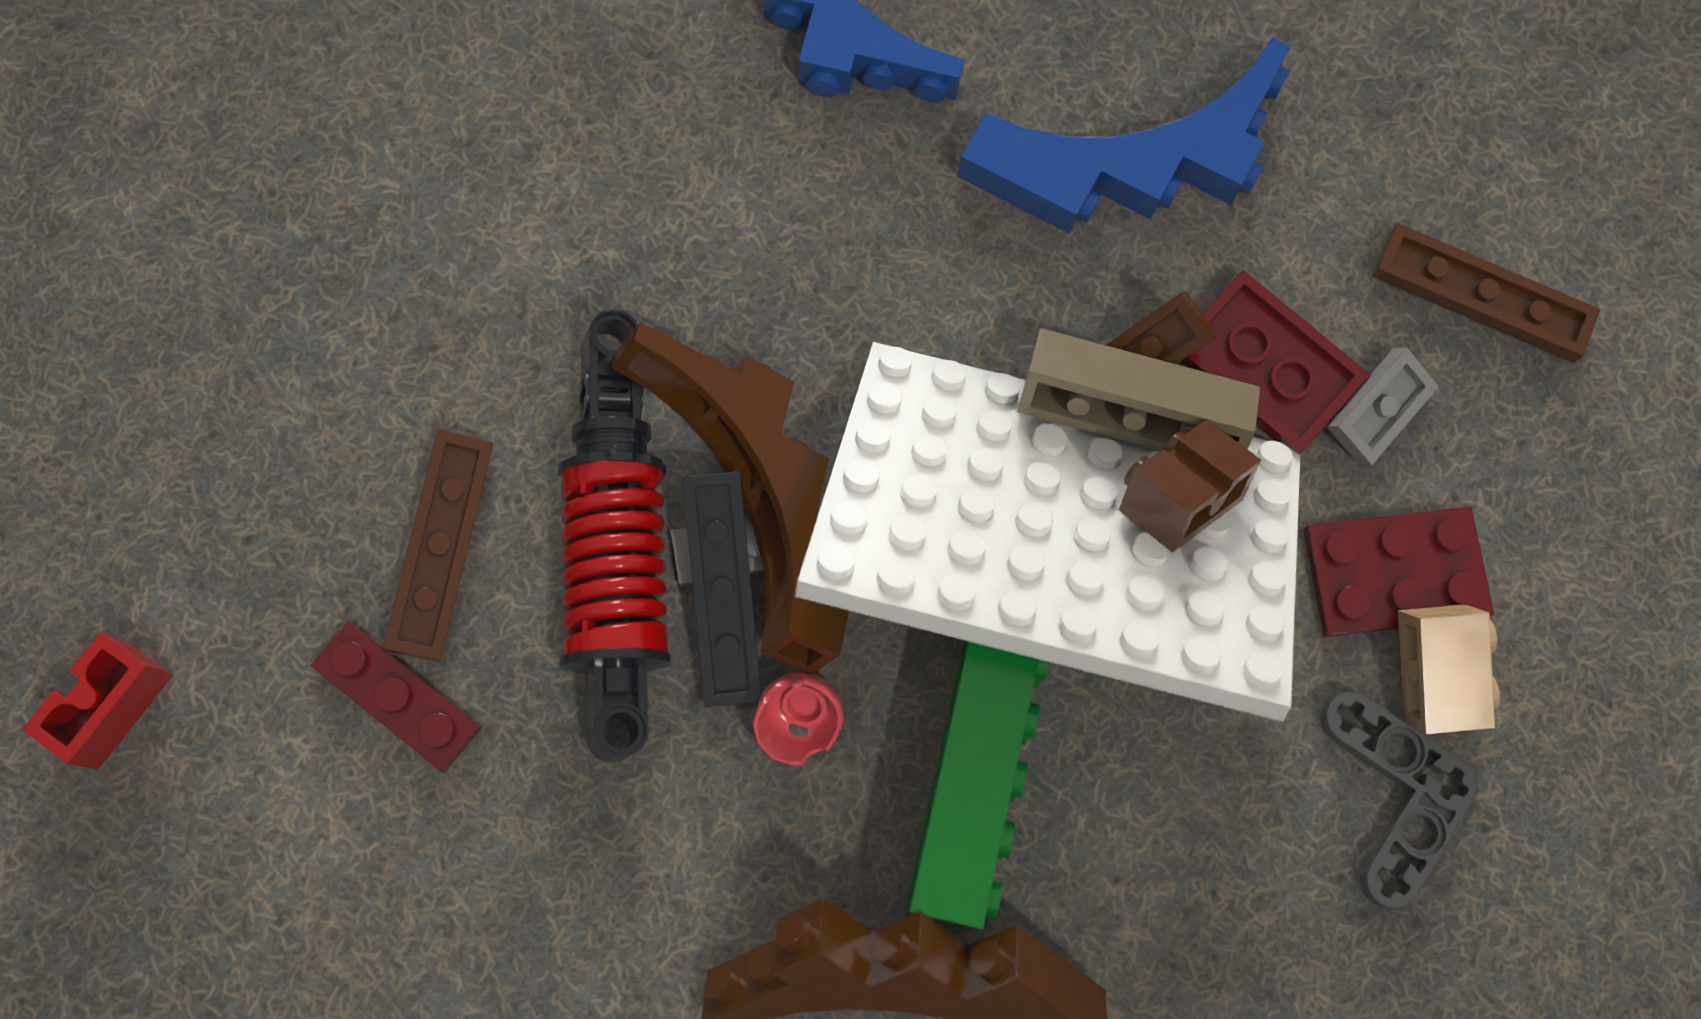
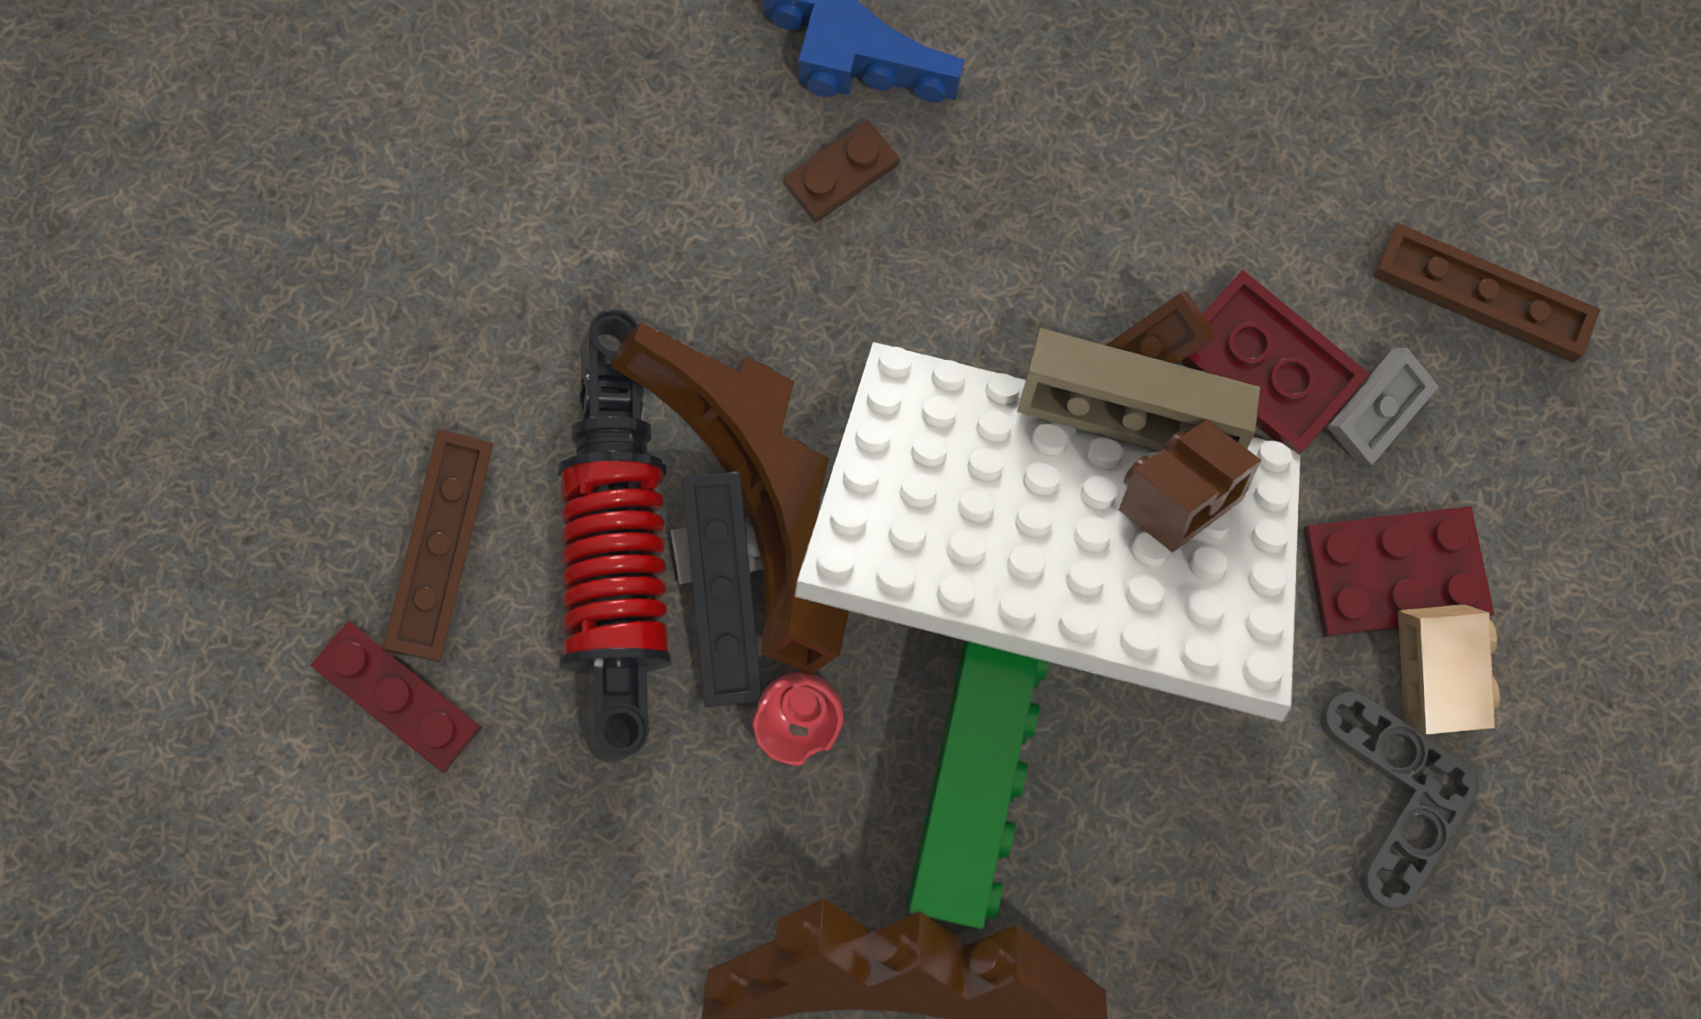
red brick [21,632,173,770] -> none
blue arch [957,37,1291,234] -> none
none -> reddish brown plate [783,119,900,223]

